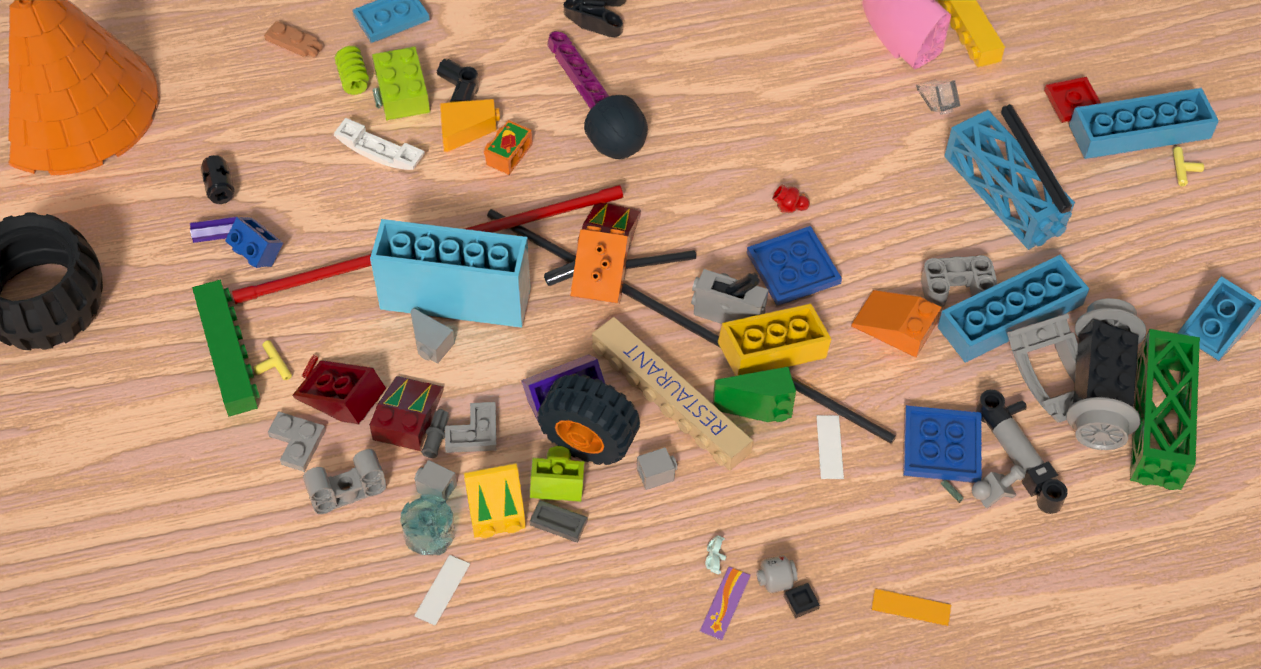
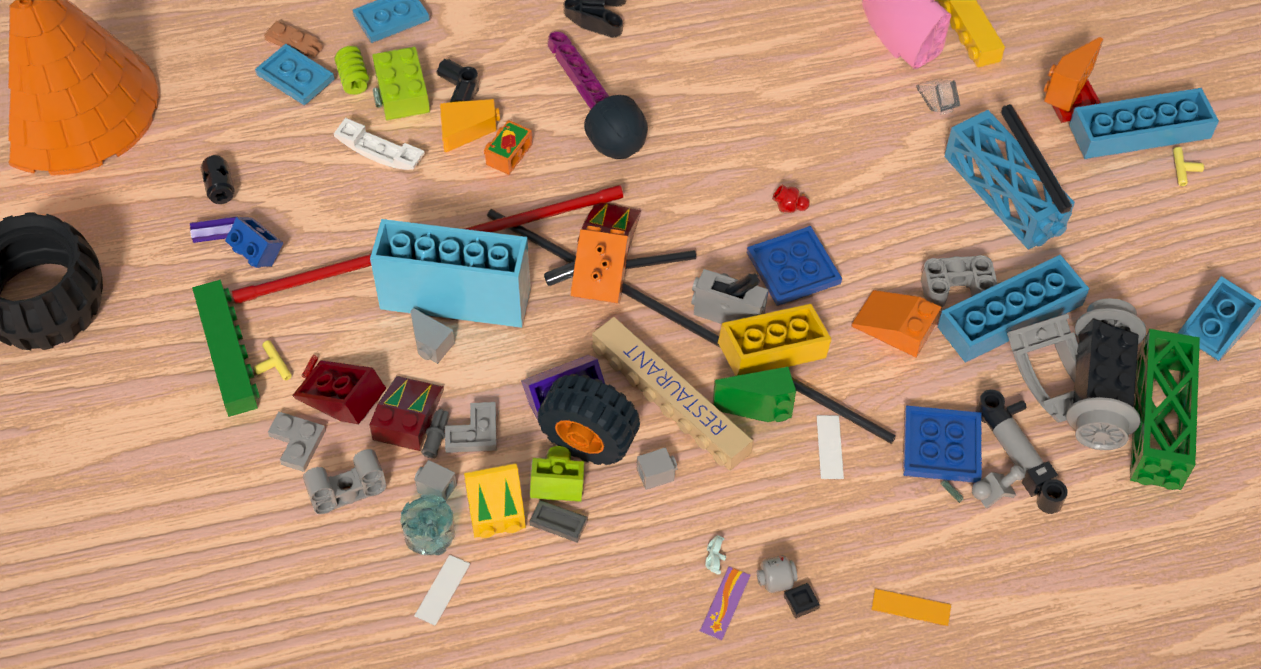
none -> dark azure plate [255,44,335,106]
none -> orange slope [1044,37,1104,112]

